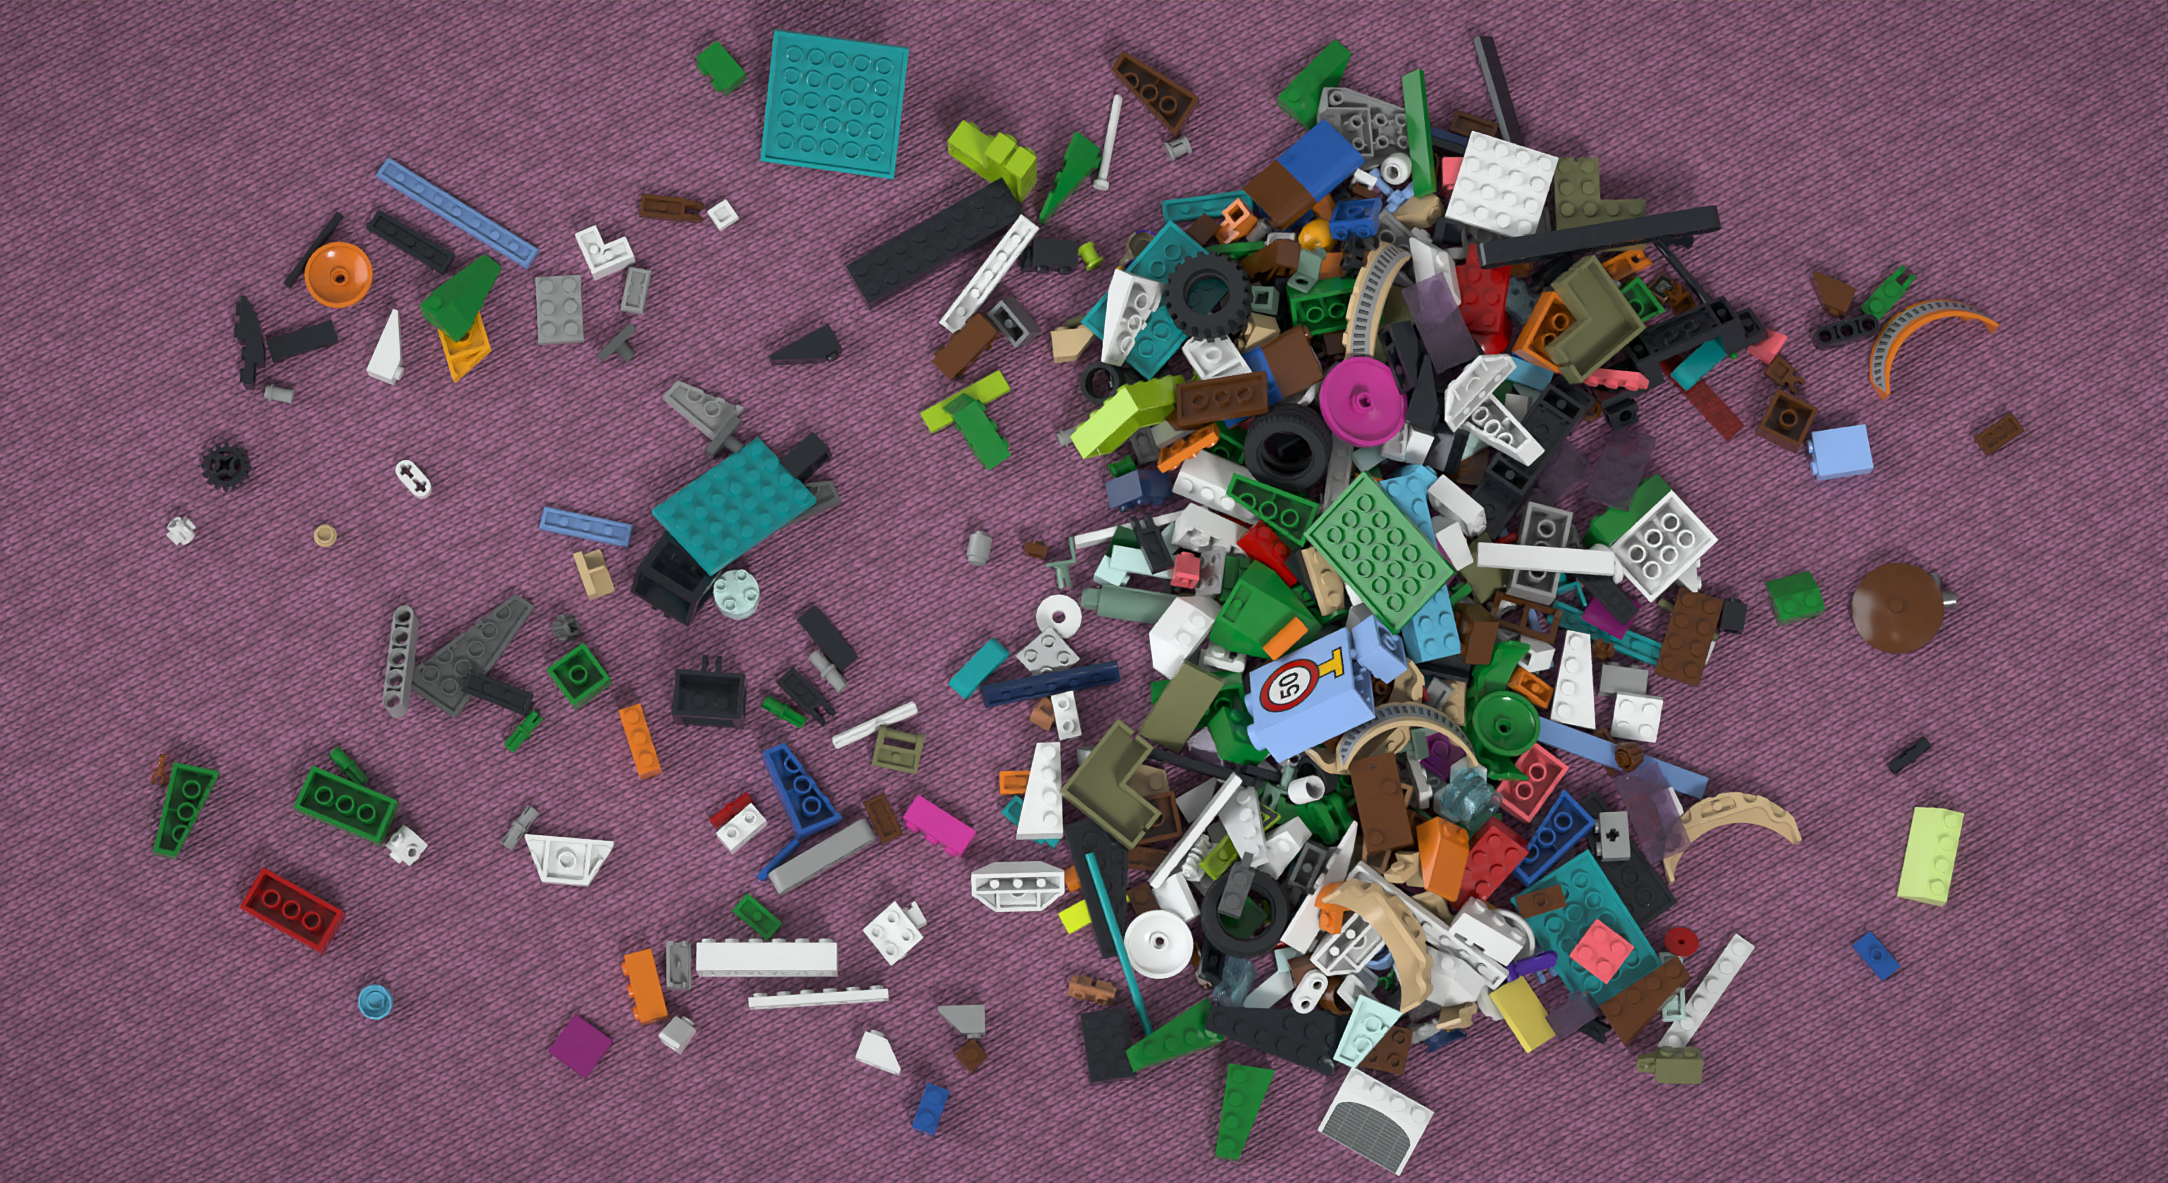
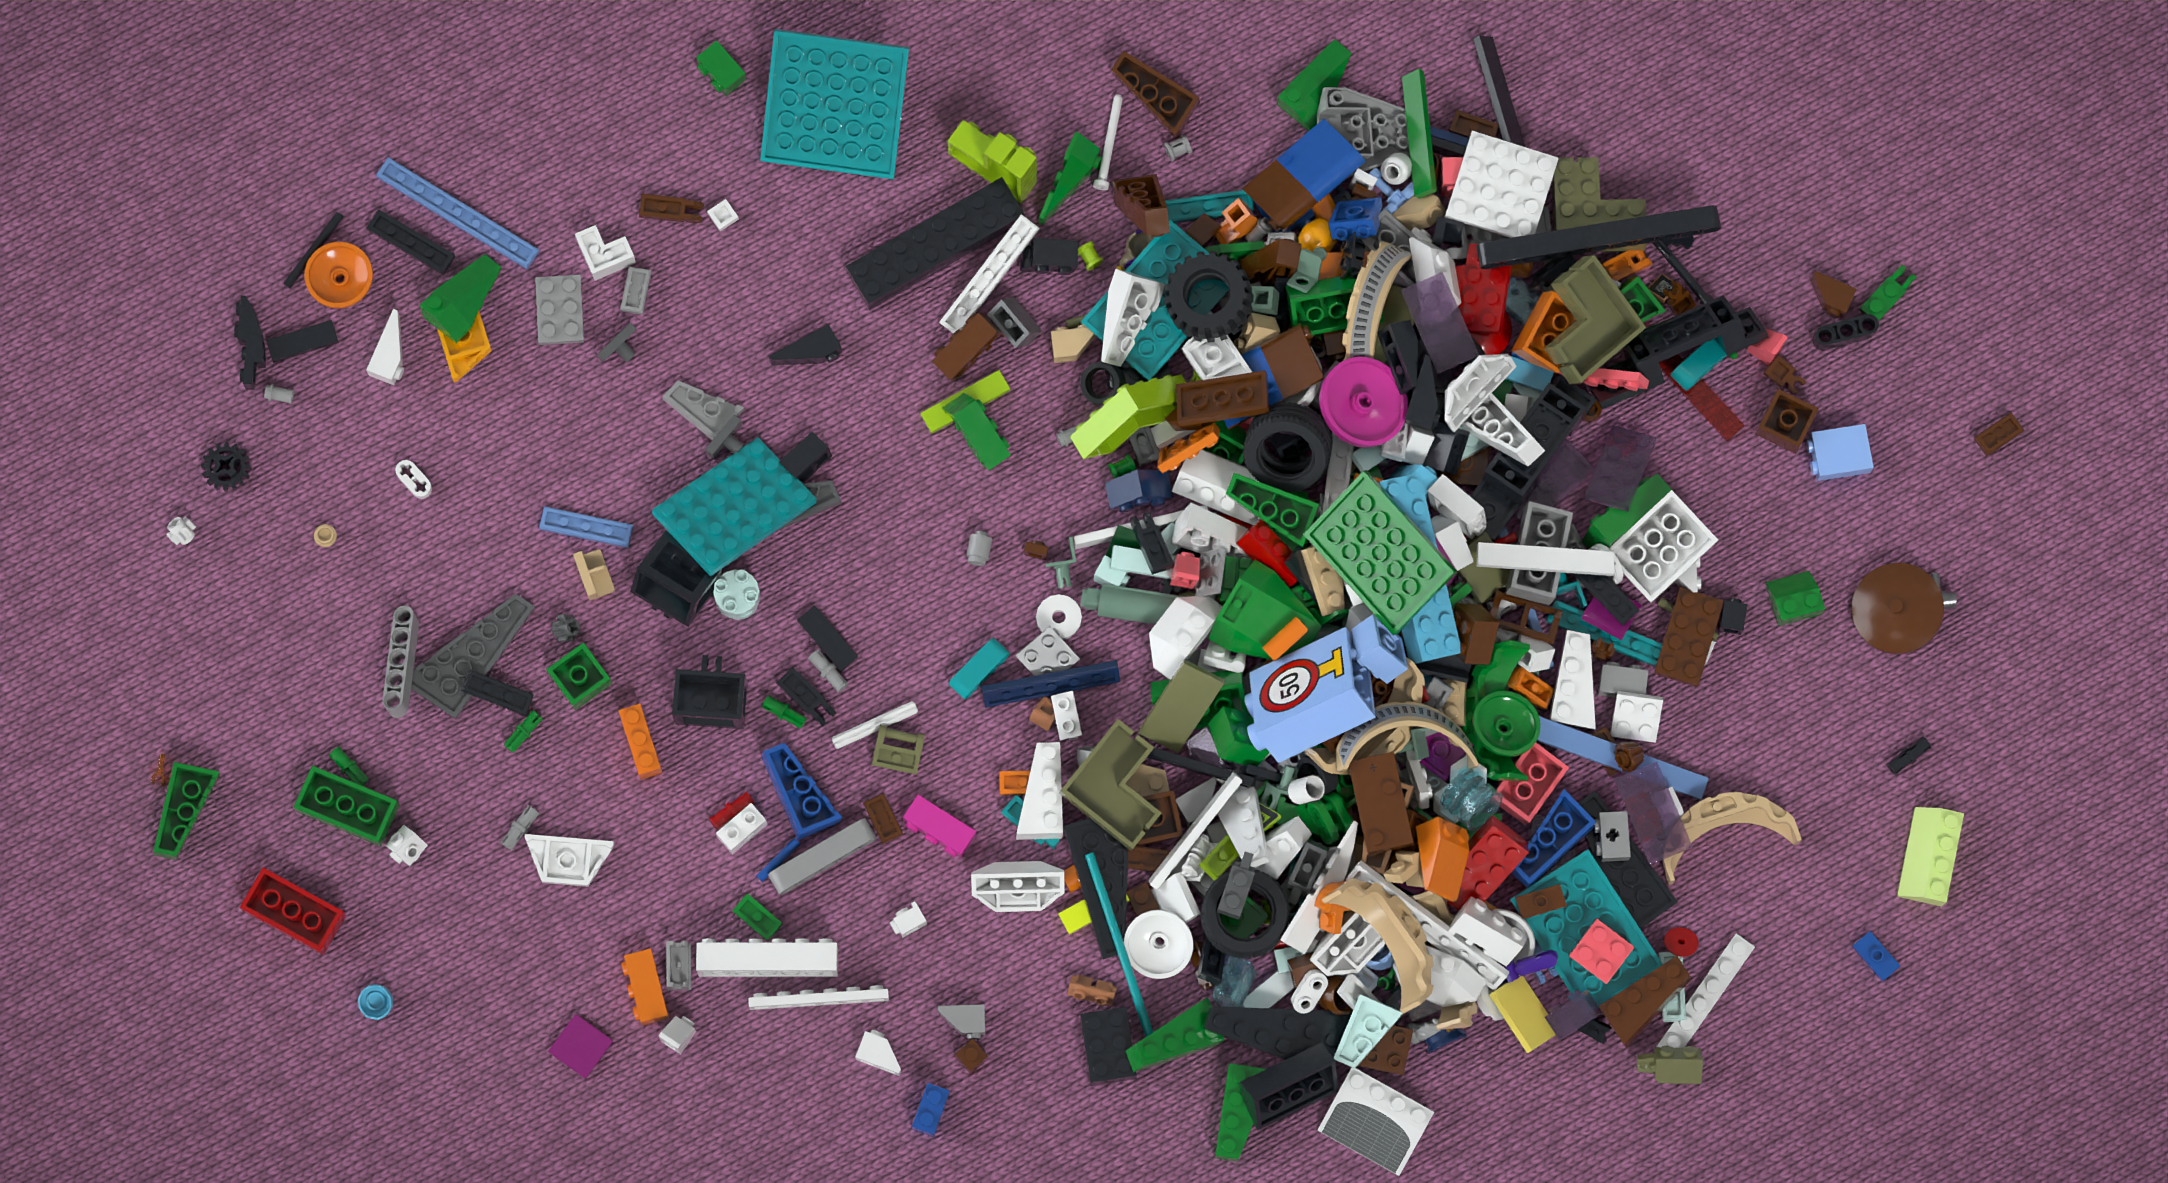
white hinge [863,901,924,966] -> none
black brick [1602,398,1639,432] -> none
windscreen [1869,299,1999,401] -> none
none -> reddish brown wedge [1112,174,1170,237]
none -> black slope [1240,1043,1339,1130]

